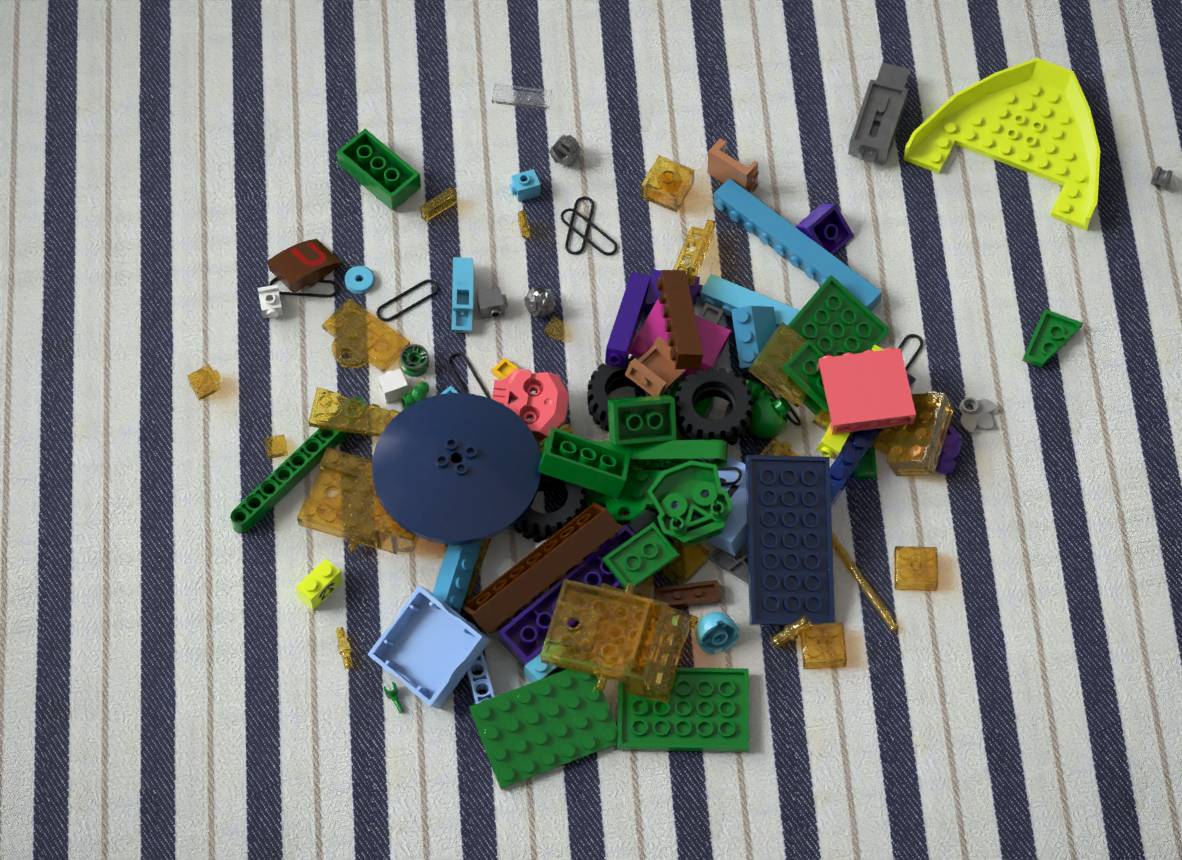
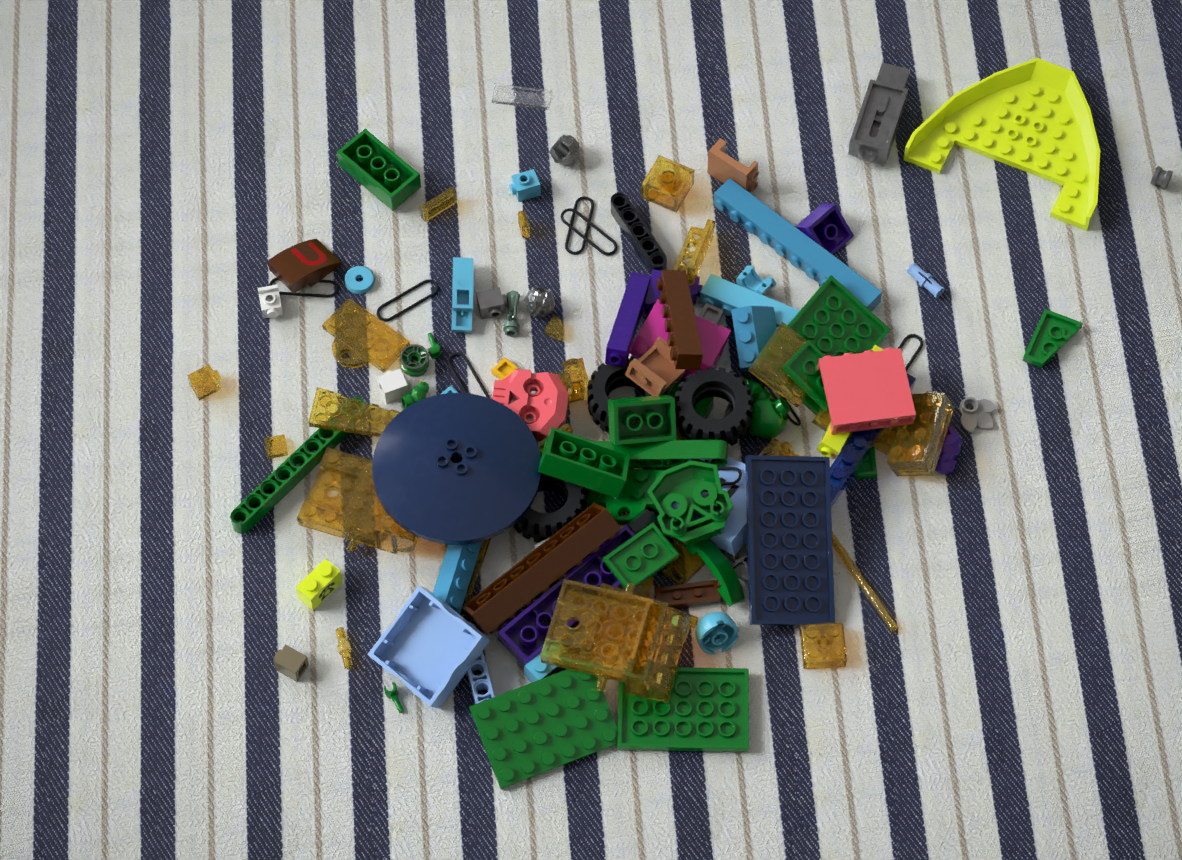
clear yellow pin [770,615,812,649] -> none
clear yellow brick [894,546,938,591] -> none
none -> dark tan brick [273,644,309,682]
none -> green hand [427,332,441,359]
none -> sand green piece [503,291,520,337]
none -> clear yellow brick [554,358,588,403]
none -> black beam [611,192,667,274]
none -> green slope [682,539,745,607]
none -> medium azure piece [736,265,776,295]
none -> light blue pin [907,263,945,298]

